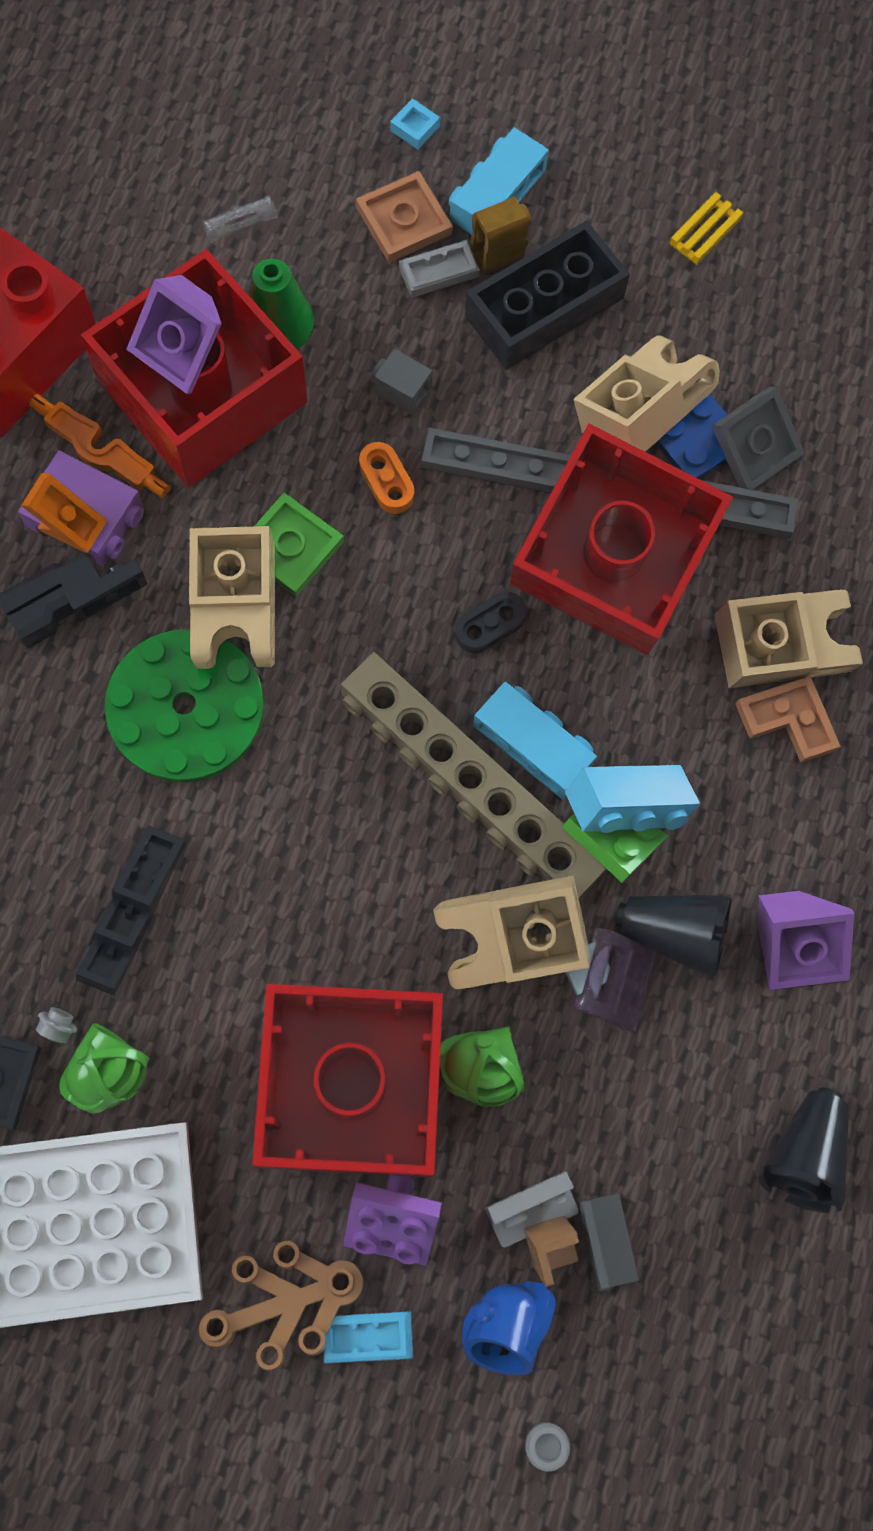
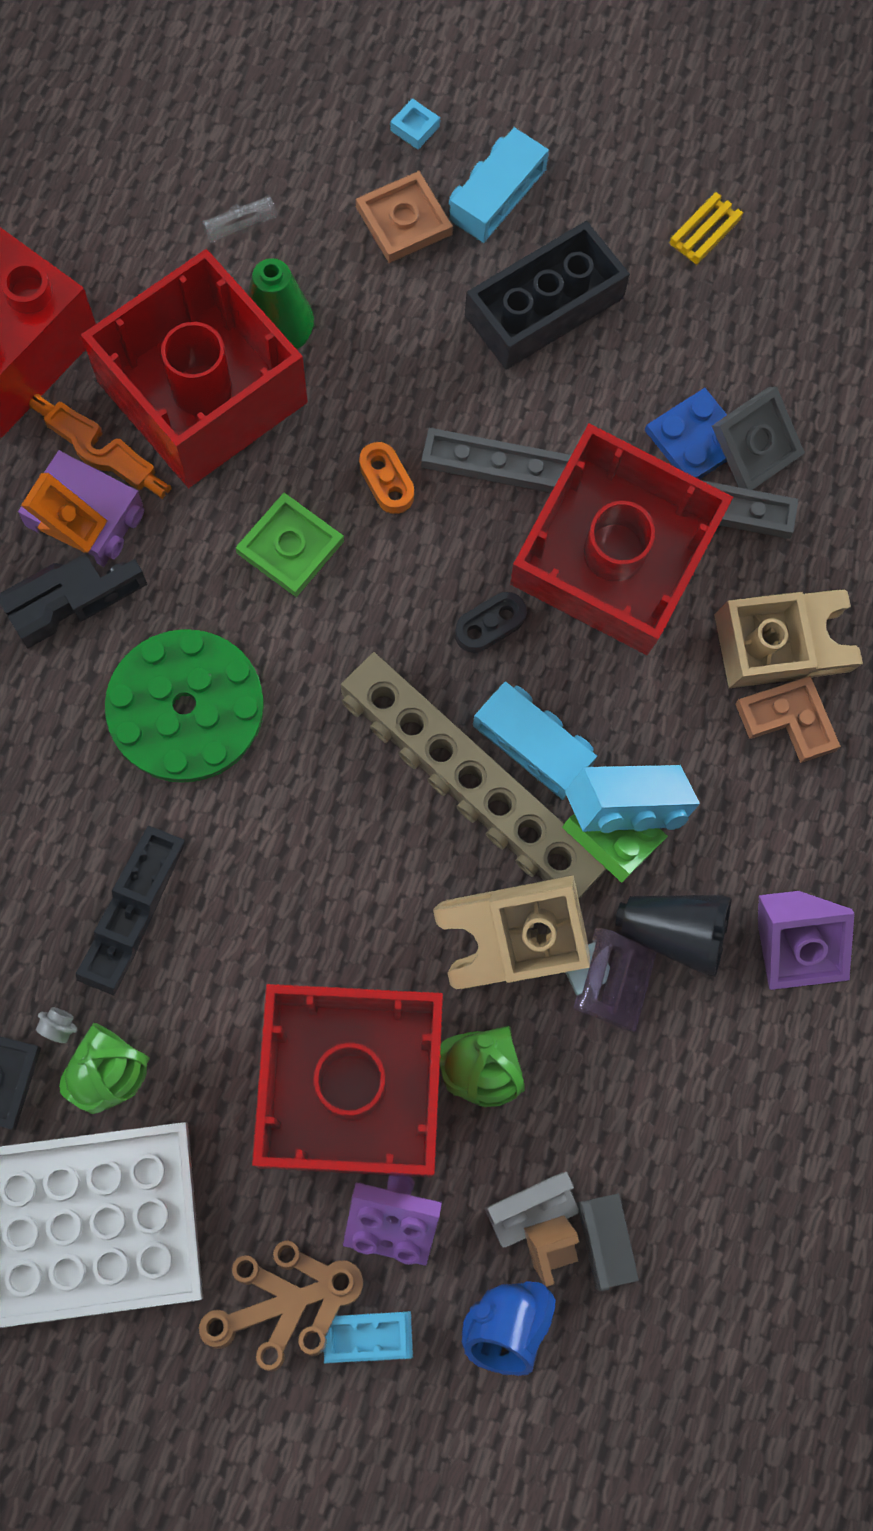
medium lavender slope [126,275,222,394] -> none
tan brick [189,526,275,669] -> none
dark grey brick [372,348,432,415] -> none
light grey plate [399,240,480,298] -> none
pearl gold brick [470,196,531,275] -> none
light grey tile [525,1422,570,1471] -> none
tan brick [573,336,719,451] -> none
black cone [759,1087,849,1213] -> none

